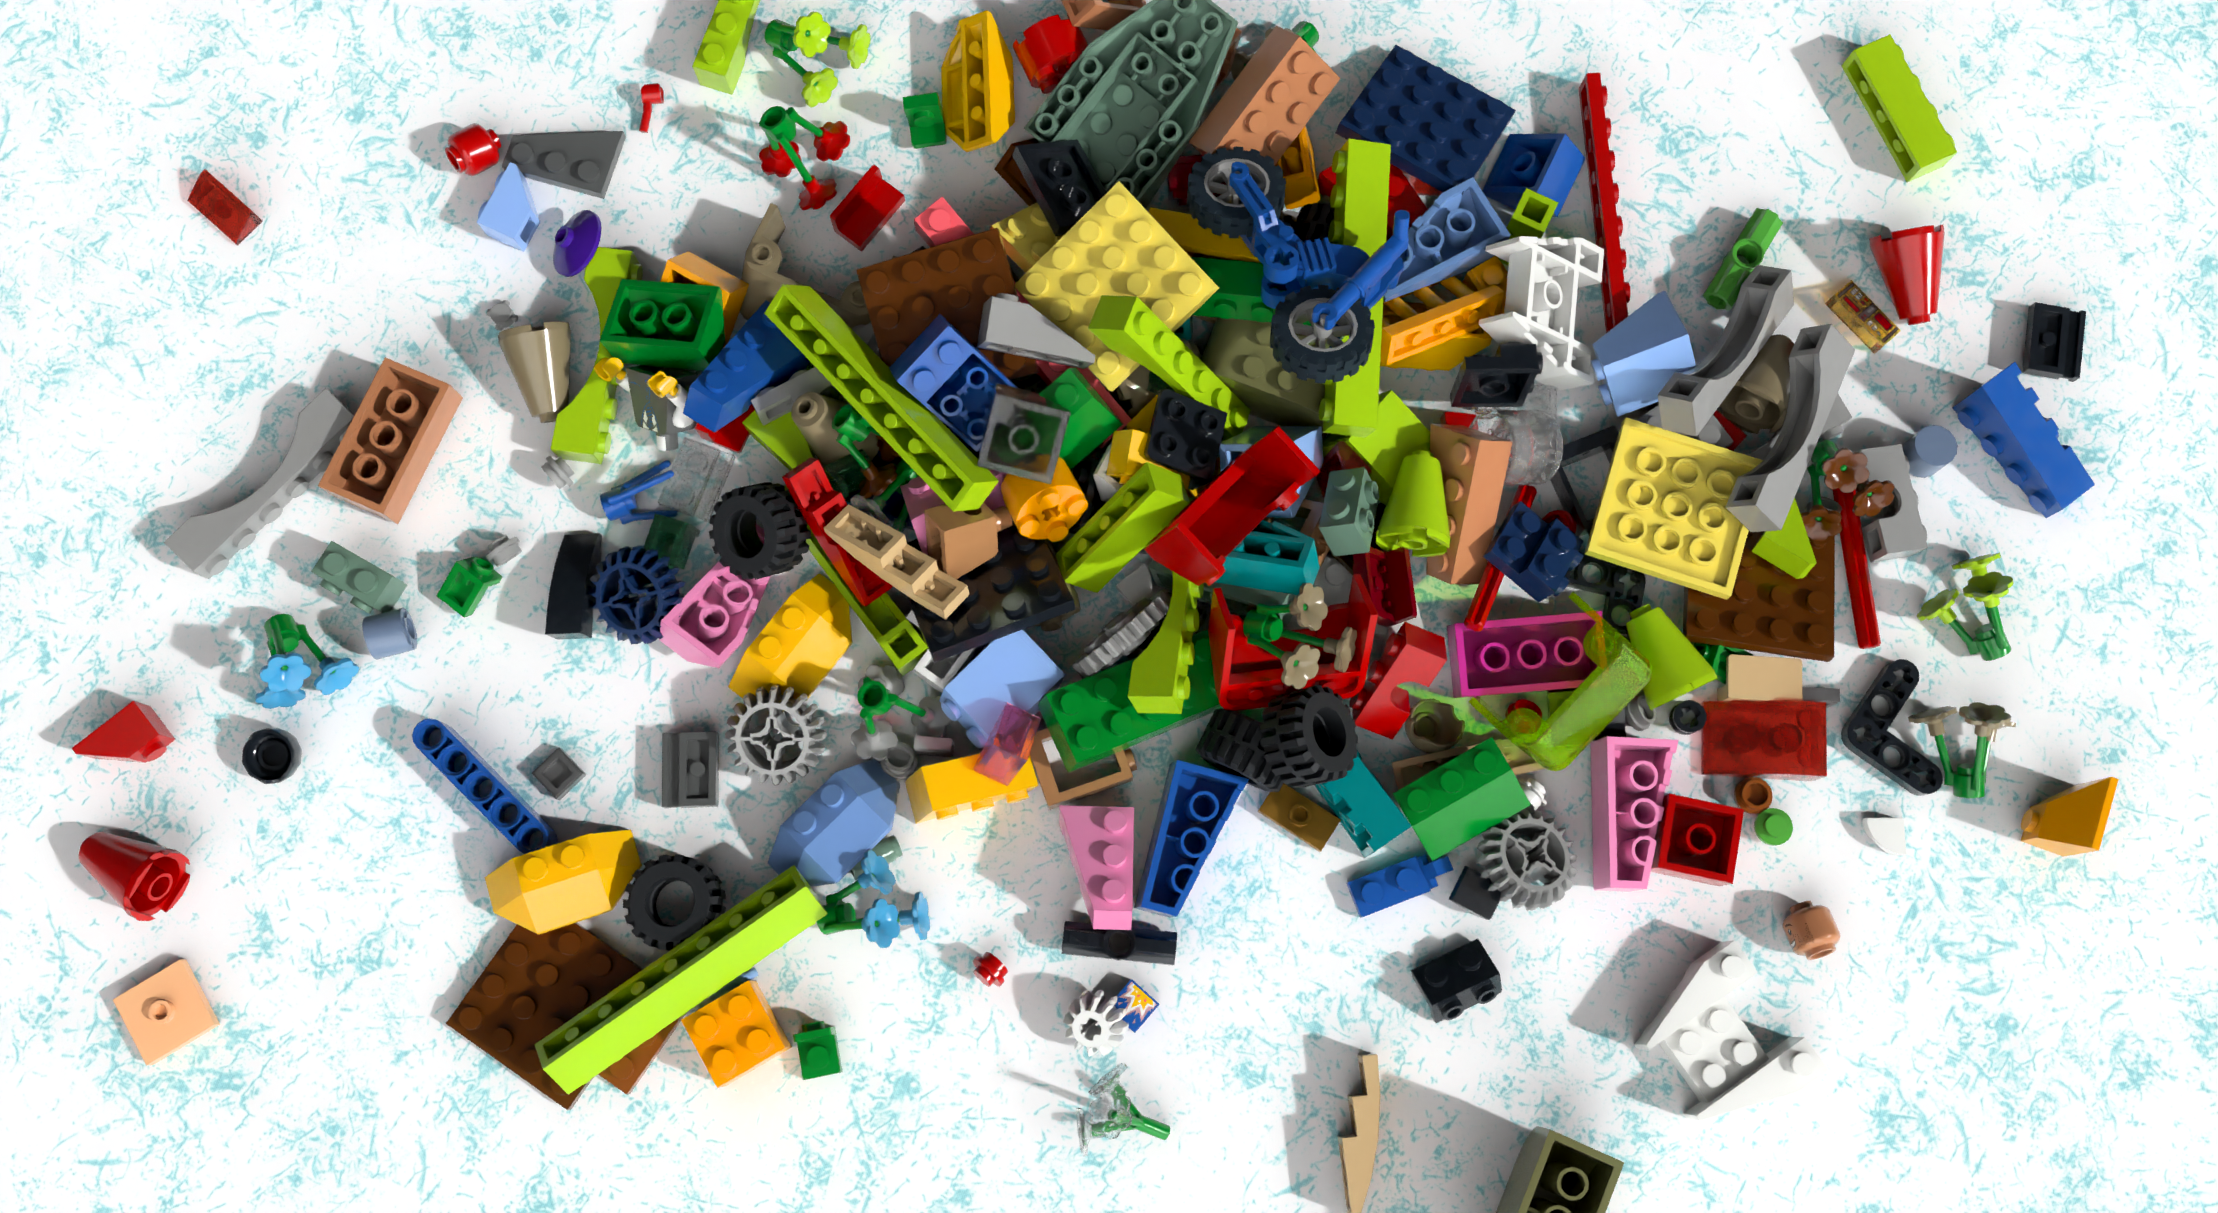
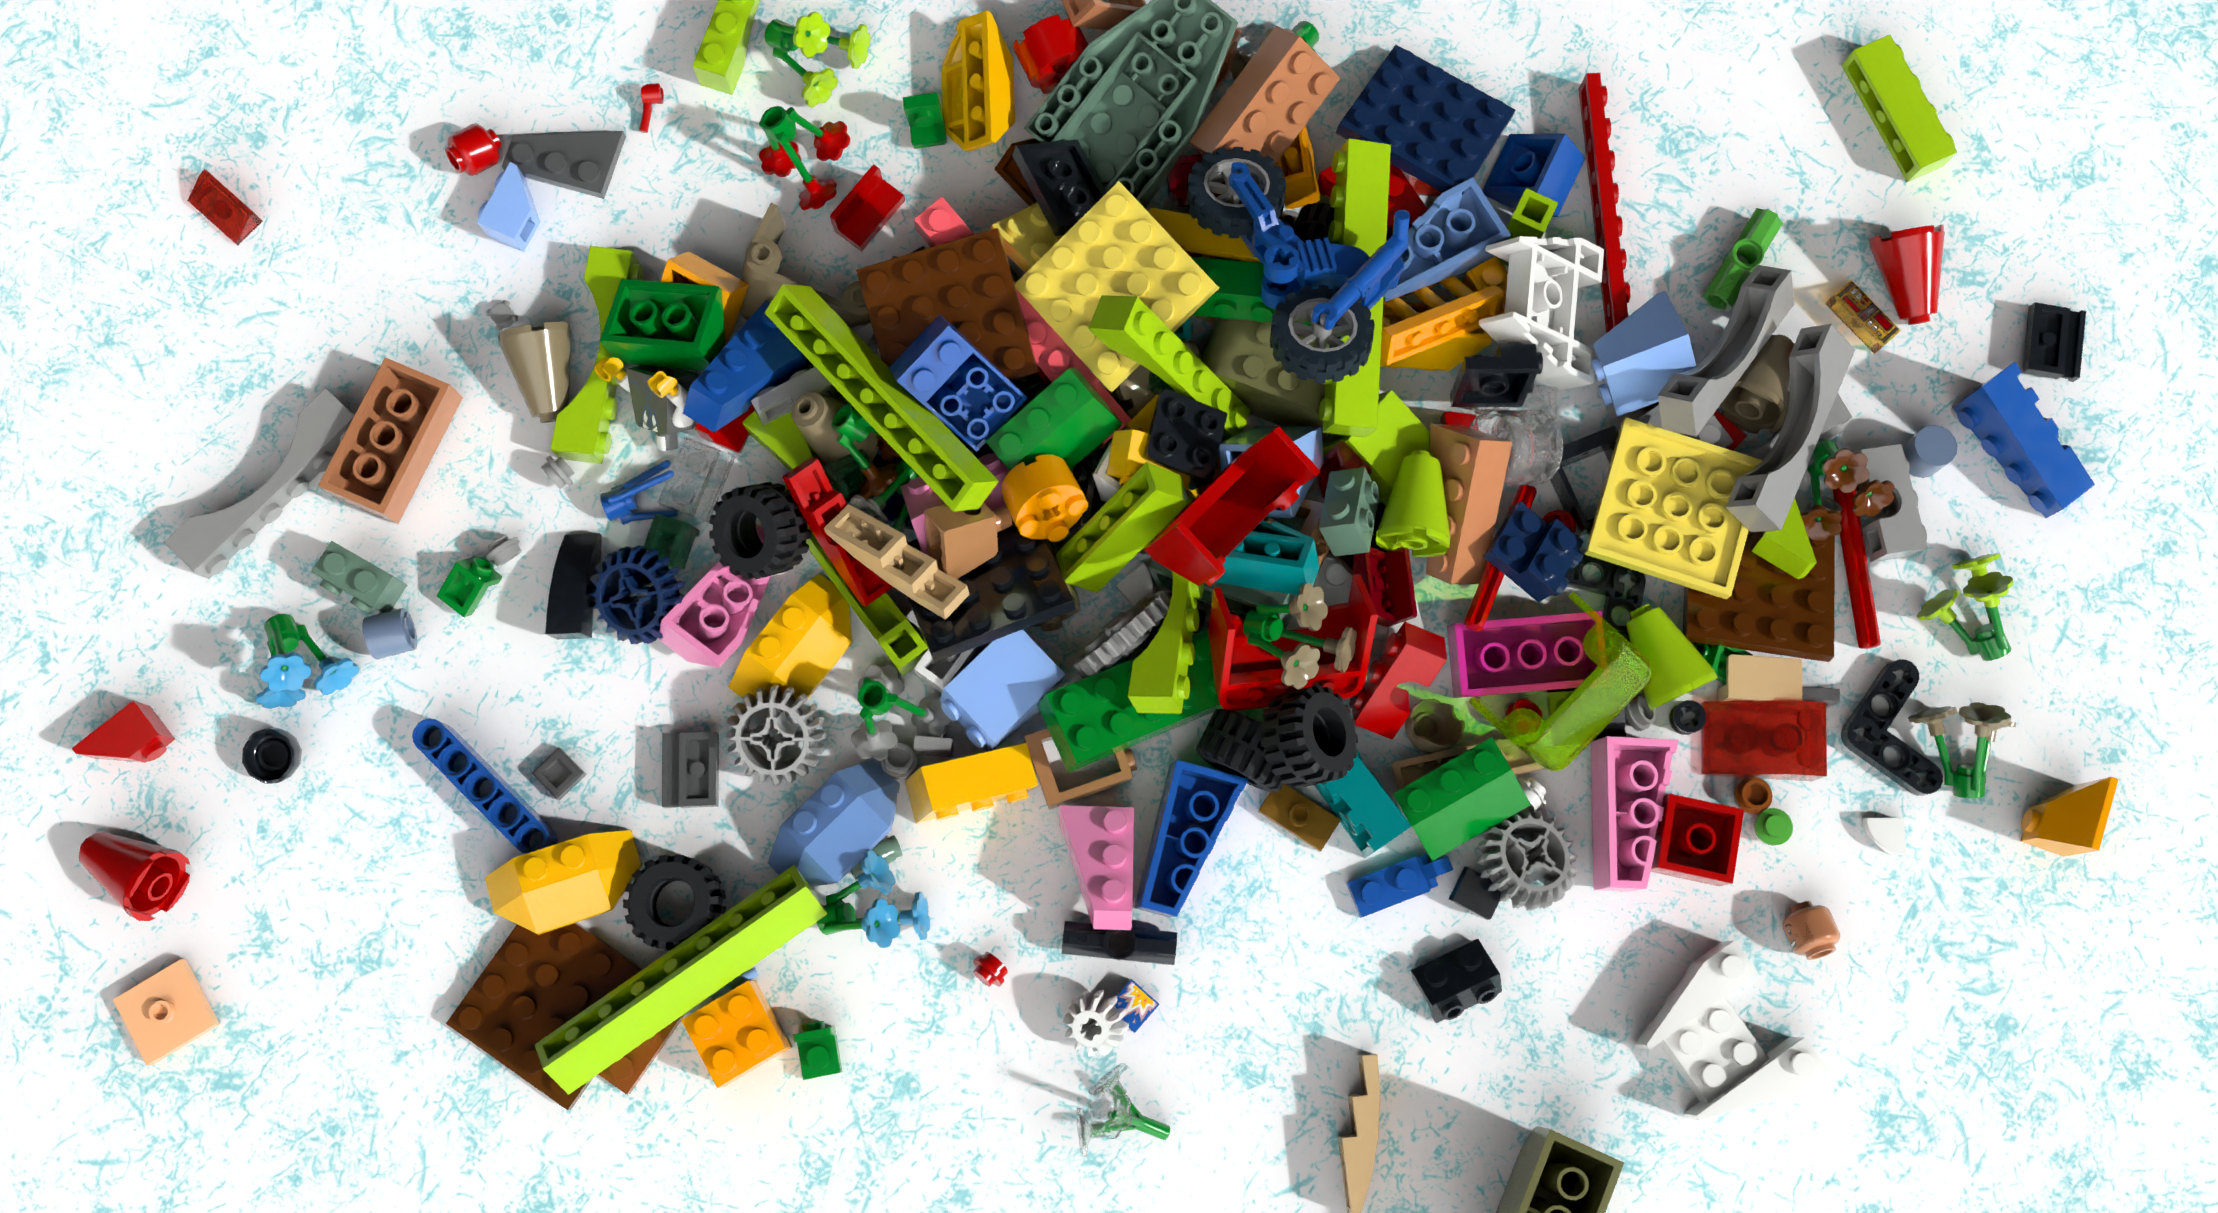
dark purple dish [553,210,602,277] -> none
clear pink slope [973,702,1041,786] -> none
light grey slope [977,293,1095,369] -> none
clear smoke slope [977,383,1071,484] -> none

